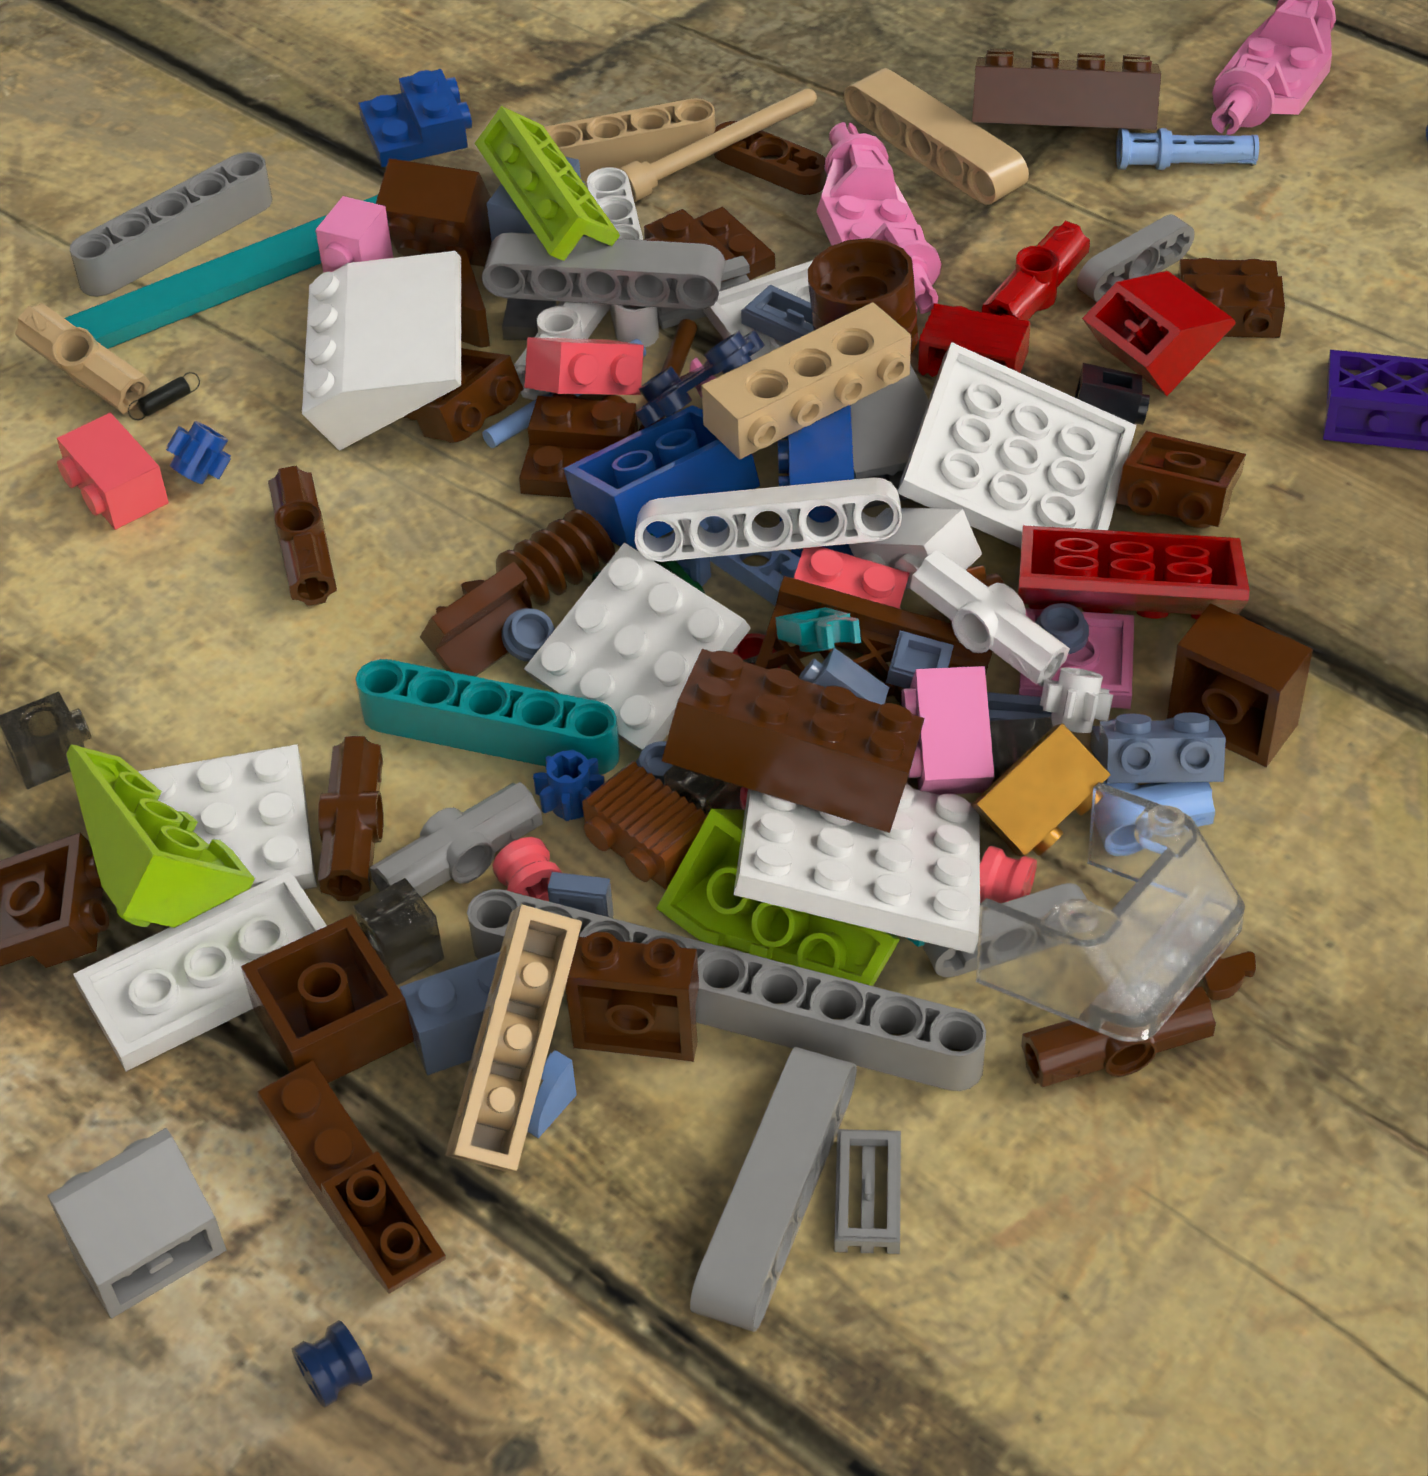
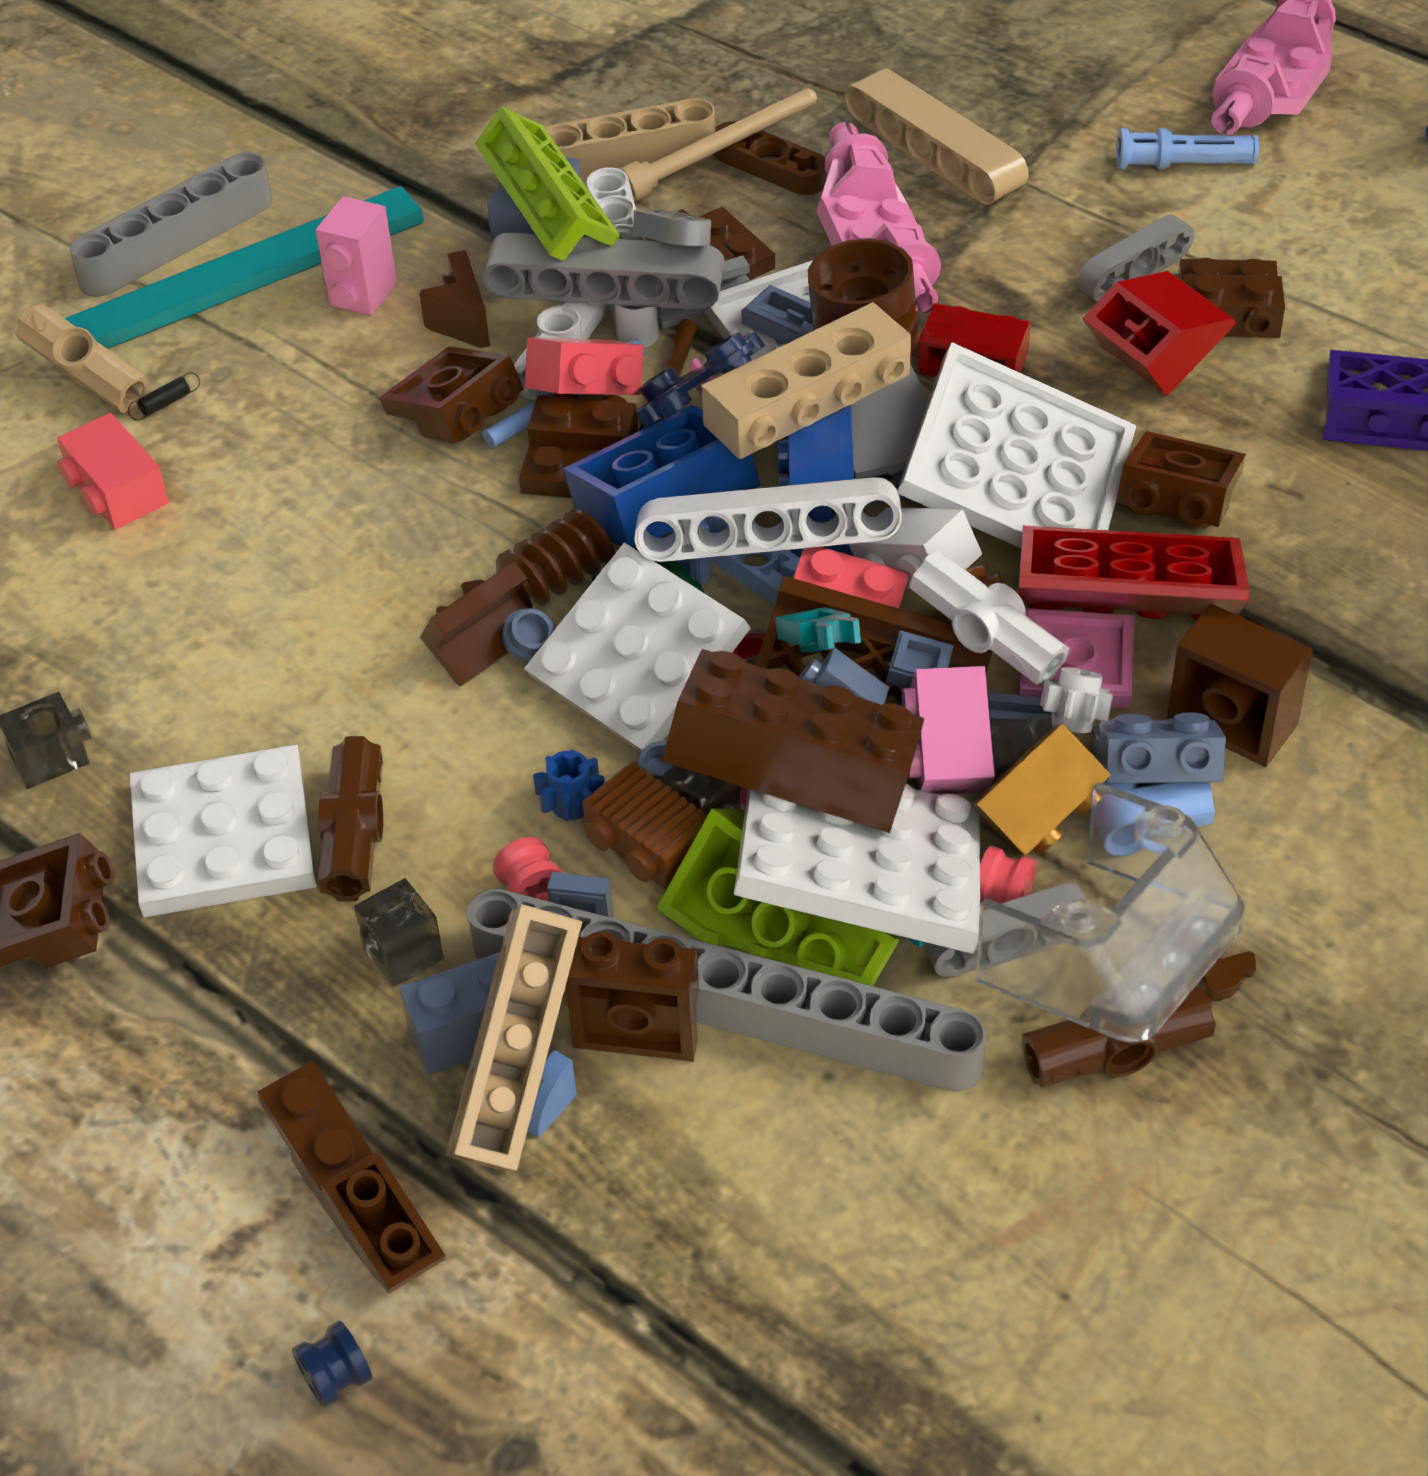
light grey slope [47,1128,227,1319] -> none
lime wedge [66,744,255,928] -> none
white plate [73,870,327,1071] -> none
blue gear [166,421,231,484] -> none
reddish brown brick [241,914,414,1083] -> none
reddish brown piece [268,465,337,606] -> none
white slope [302,251,461,451] -> none
teal beam [356,659,620,775] -> none
blue plate [358,69,472,167] -> none
light grey piece [370,782,543,910] -> none
reddish brown brick [376,158,492,267] -> none
flat silver tile [502,298,557,340] -> none
light grey beam [690,1047,857,1332] -> none
light grey tile [835,1129,901,1254] -> none
reddish brown brick [972,49,1161,130] -> none
red piece [982,221,1090,321] -> none
sand blue plate [1035,603,1089,654] -> none
black brick [1074,363,1150,425] -> none
none -> light grey beam [633,209,711,246]

